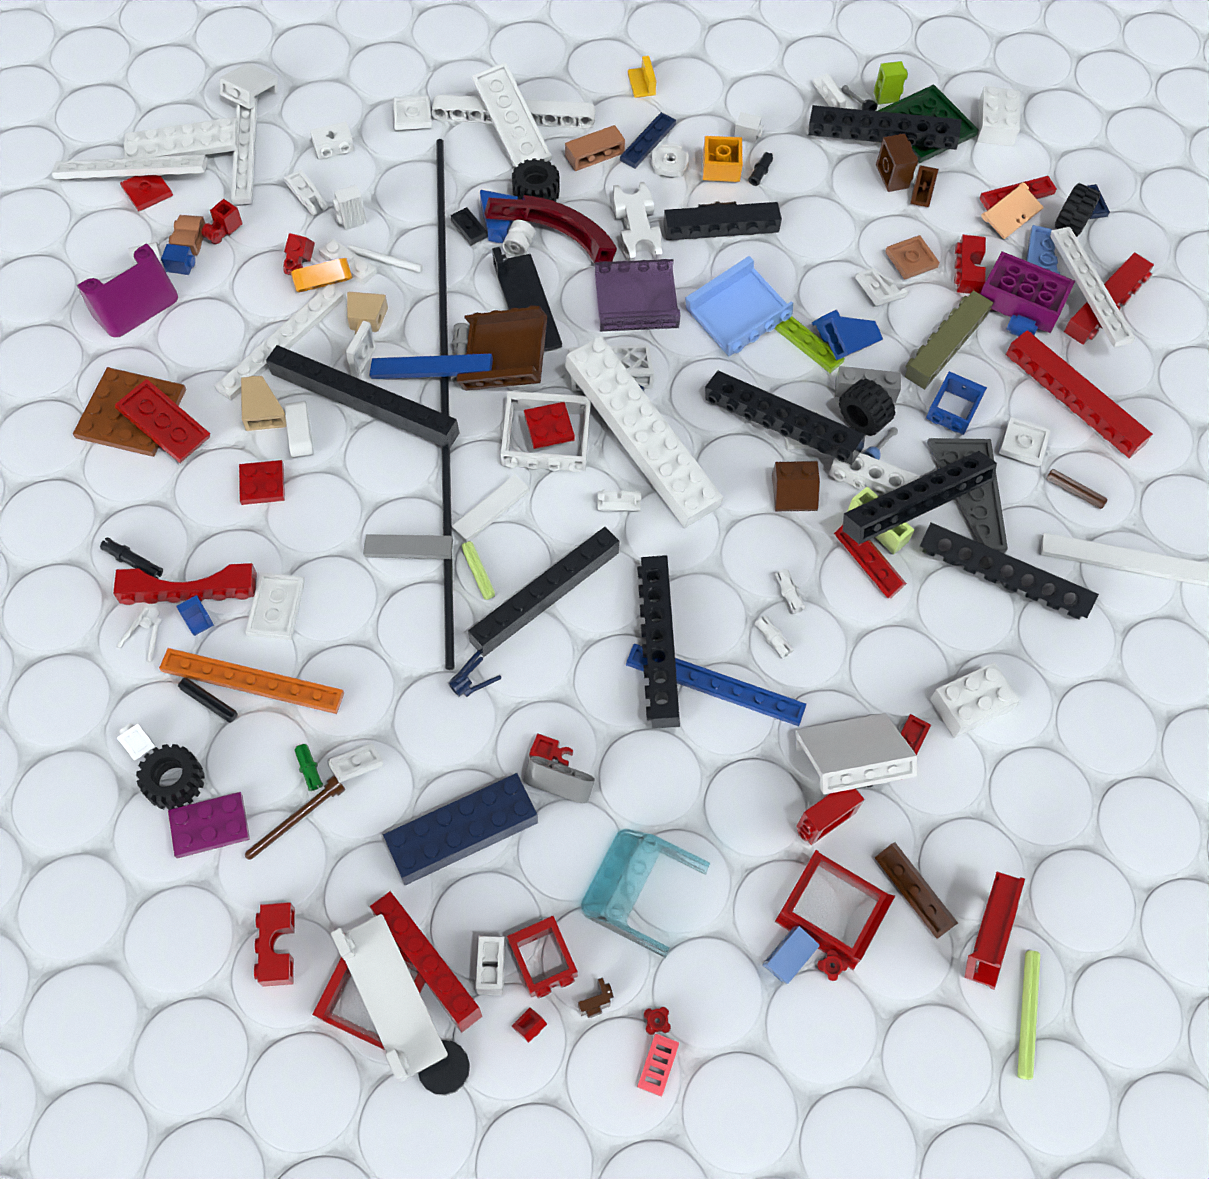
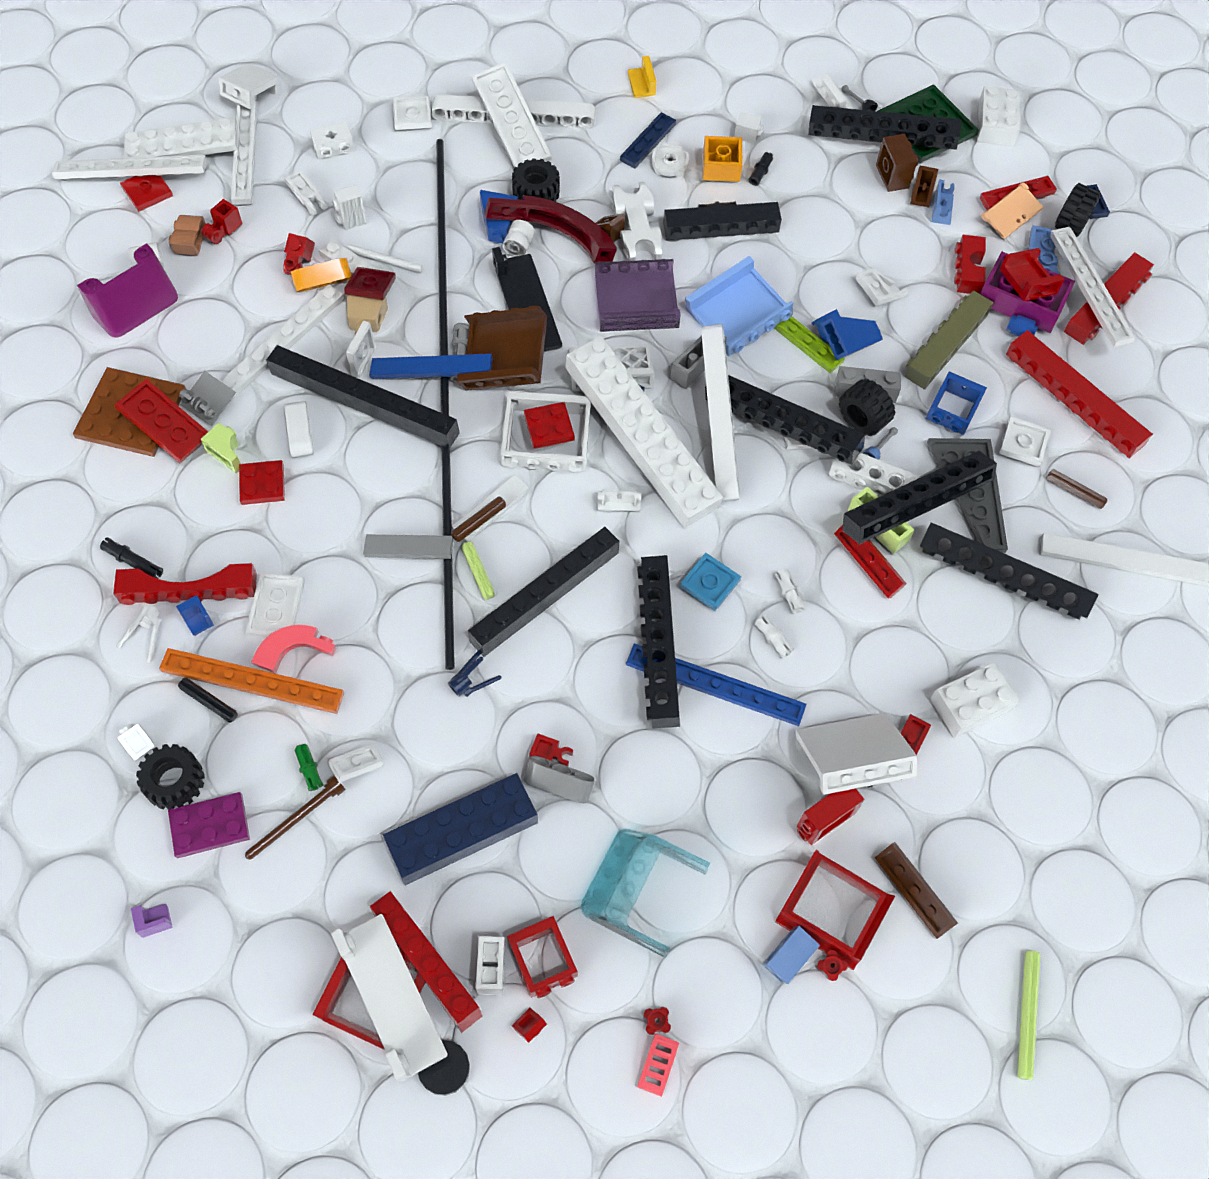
blue brick [161,244,195,275] -> none
tan slope [241,376,287,431] -> none
red arch [254,903,295,987] -> none
black plate [451,207,488,245] -> none
nougat brick [565,125,625,171] -> none
reddish brown bracket [578,977,614,1018] -> none
reddish brown slope [772,461,820,512] -> none
lime brick [873,61,908,105] -> none
nougat plate [885,235,940,280] -> none
red piece [964,871,1025,990] -> none
none -> medium lavender panel [131,904,173,938]
none -> light grey hinge [179,371,236,426]
none -> yellowish green arch [201,423,241,473]
none -> coral arch [251,625,336,674]
none -> dark red tile [344,267,396,300]
none -> reddish brown axle [451,496,506,542]
none -> reddish brown slope [596,213,625,242]
none -> light grey brick [670,336,727,389]
none -> dark azure plate [679,553,742,611]
none -> white beam [701,323,740,501]
none -> medium blue hinge [931,179,955,225]
none -> red panel [1000,248,1065,302]

